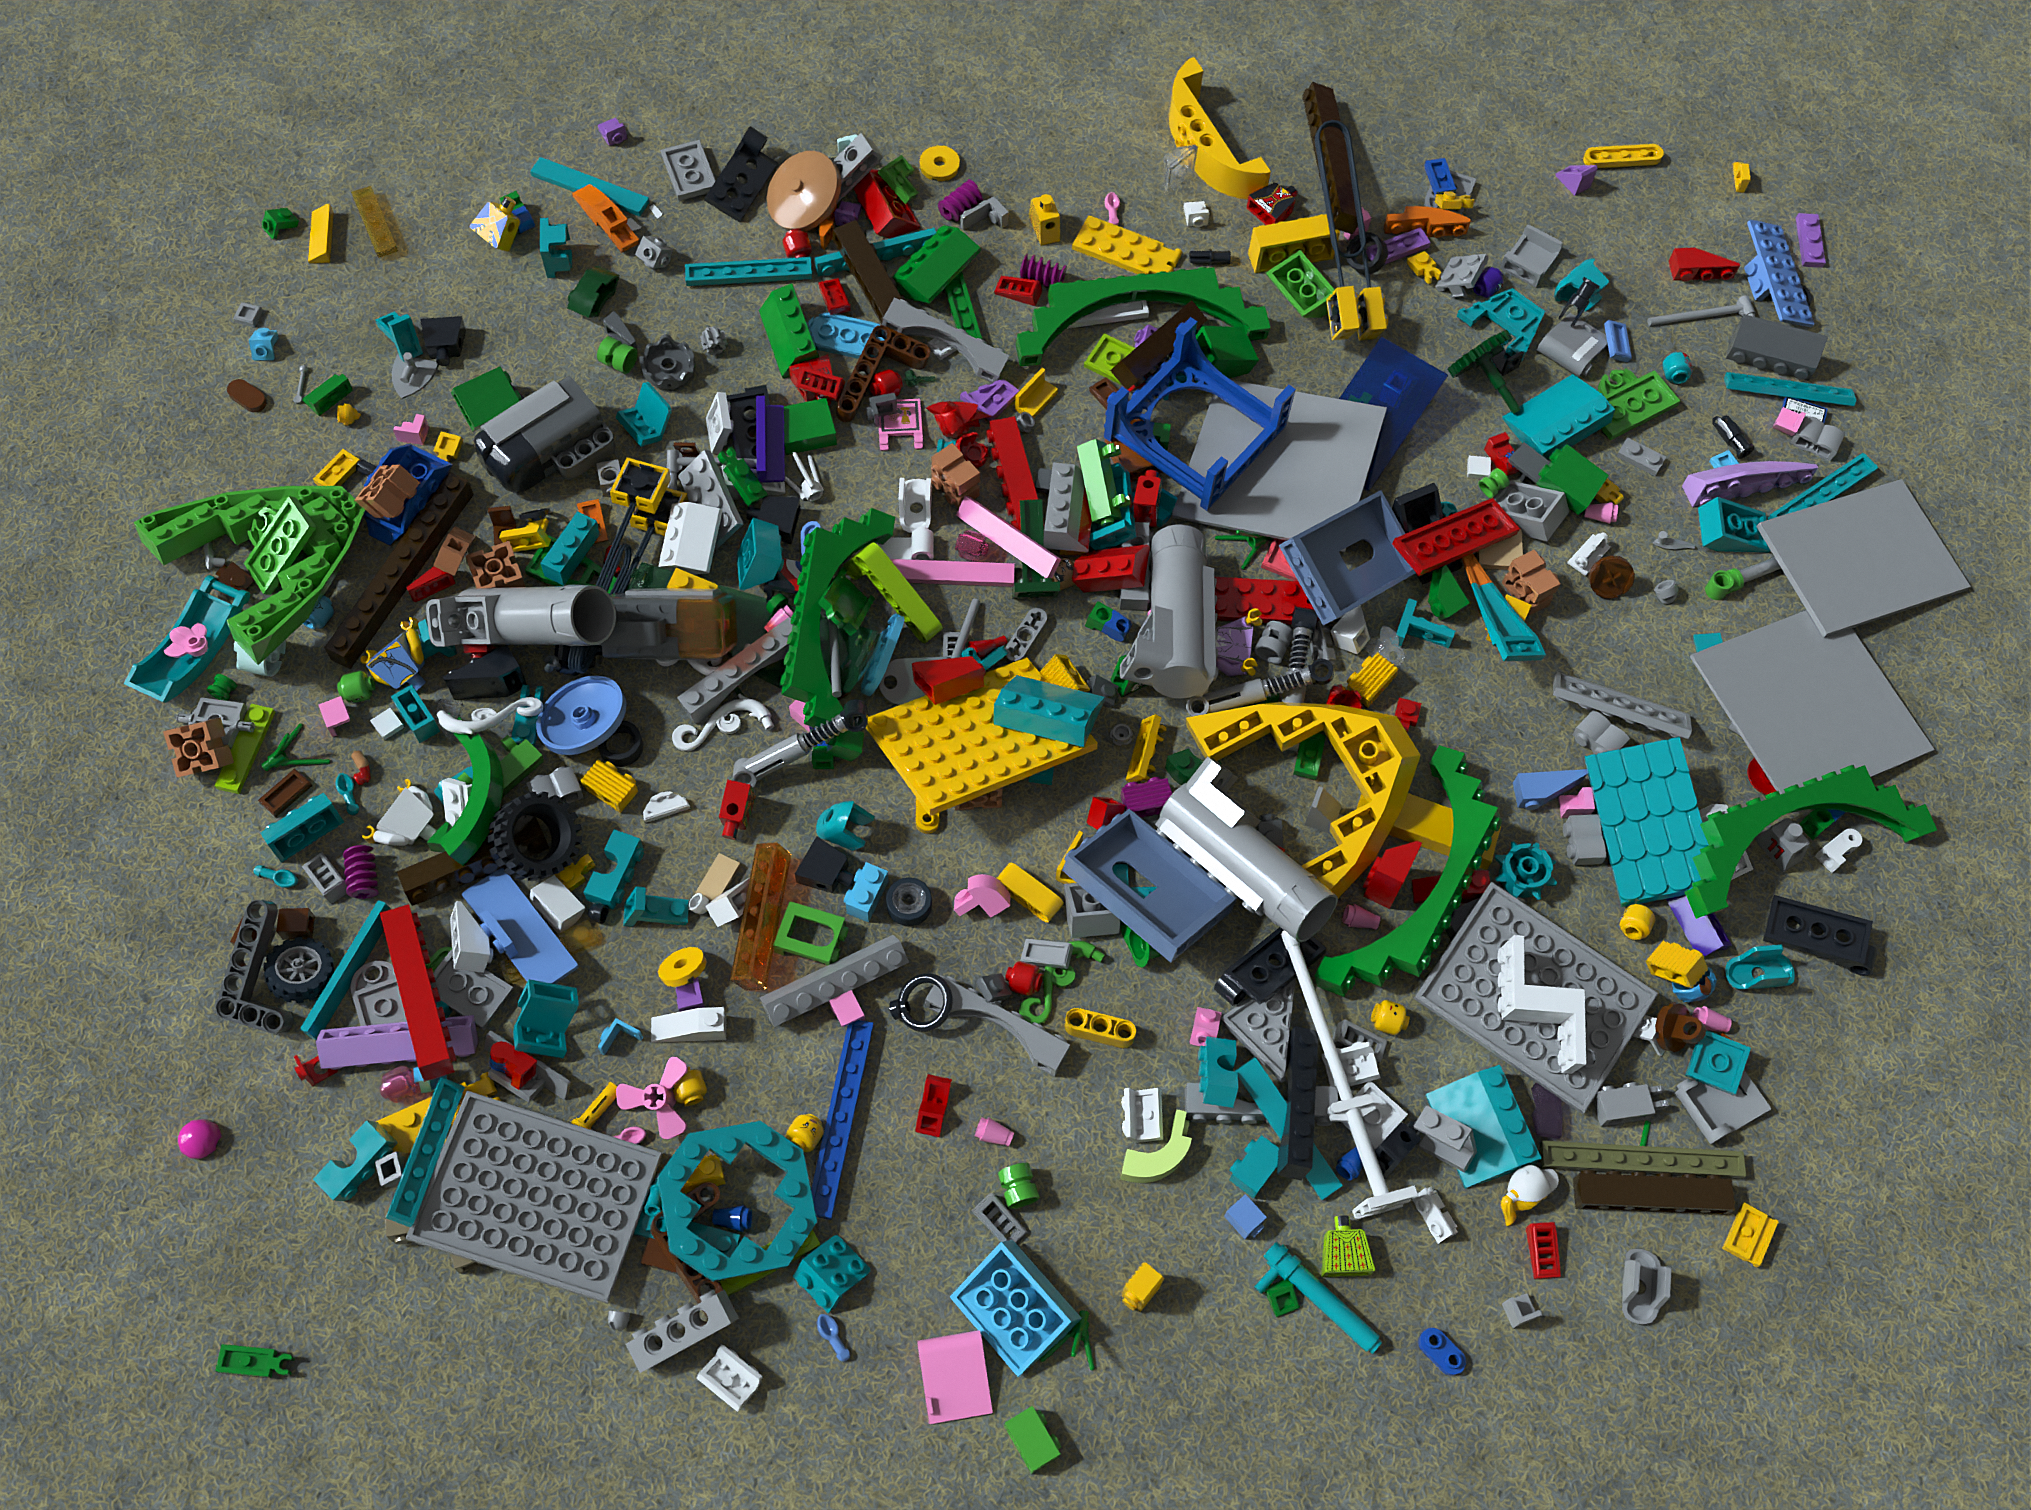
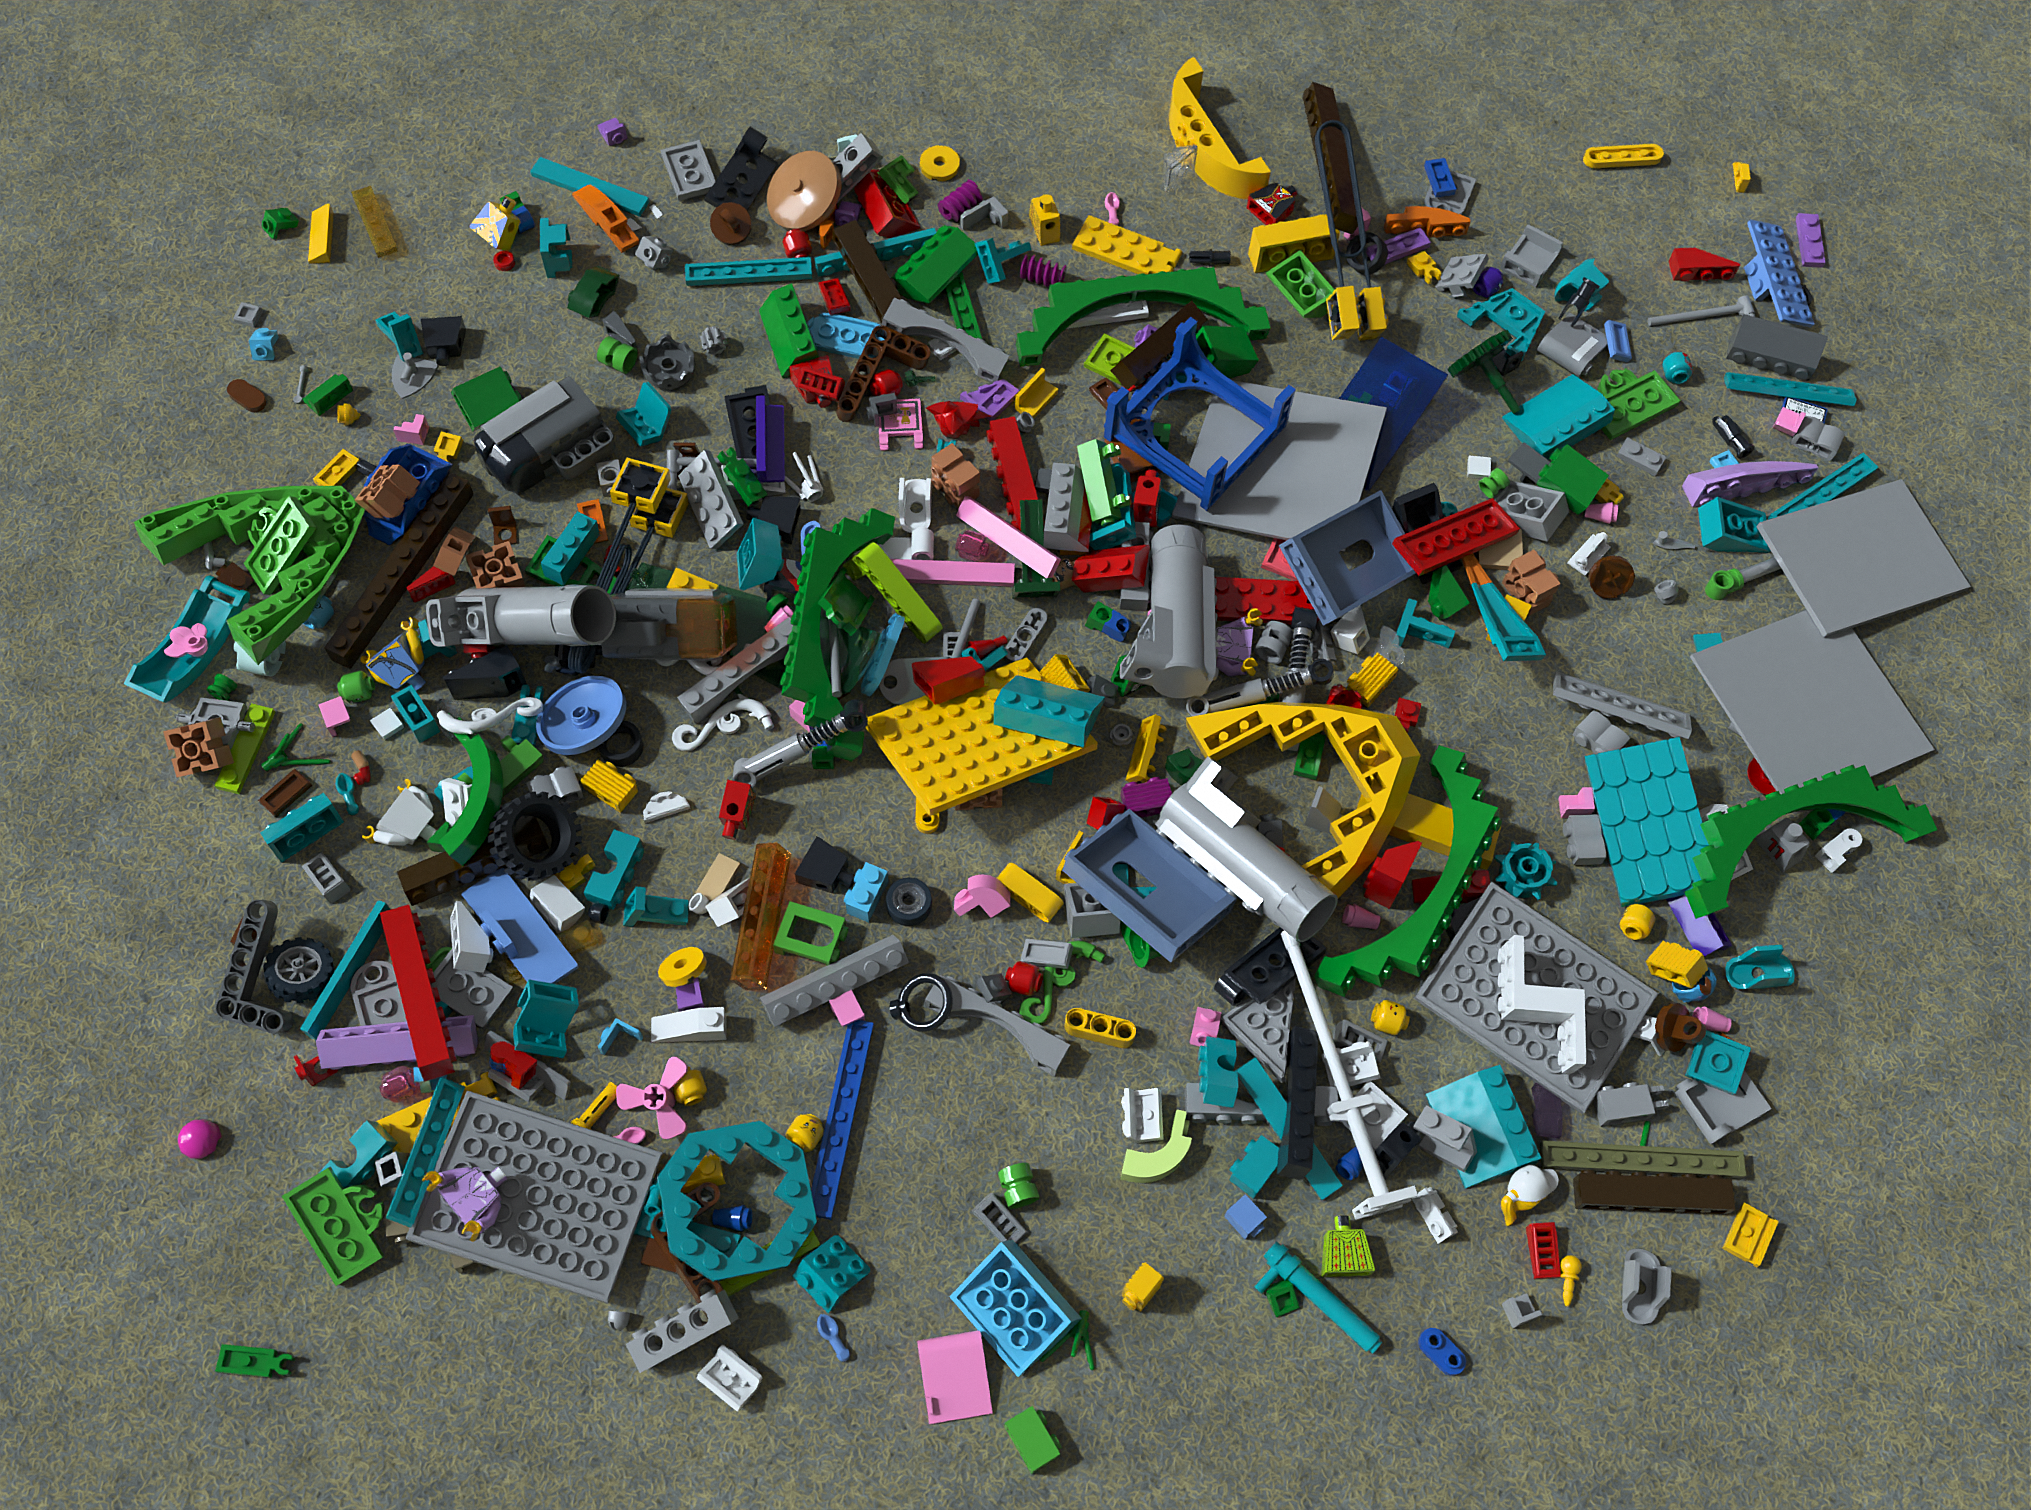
teal piece [253,865,298,888] -> none
reddish brown panel [276,908,315,940] -> none
magenta piece [343,845,379,899] -> none
yellow piece [499,508,551,552] -> none
white slope [659,502,723,575] -> none
white plate [706,392,733,454] -> none
green brick [784,398,837,455] -> none
teal piece [816,801,875,851] -> none
red slope [915,1074,952,1137] -> none
red hair [955,432,989,468] -> none
bright pink cone [975,1117,1014,1146] -> none
red slope [994,275,1042,306] -> none
white bracket [1183,201,1210,227] -> none
green plant [1215,530,1272,570] -> none
yellow plate [1435,192,1474,209] -> none
red leg [1484,432,1519,476] -> none
medium blue slope [1513,769,1588,810] -> none
medium lavender slope [1556,165,1598,196] -> none
black hinge [1763,895,1878,976] -> none
none -> bright green plate [282,1166,384,1286]
none -> lavender torso [422,1167,507,1242]
none -> red tile [493,251,515,271]
none -> reddish brown tile [710,202,752,245]
none -> teal bracket [975,238,1032,283]
none -> yellow bar [1561,1255,1582,1307]

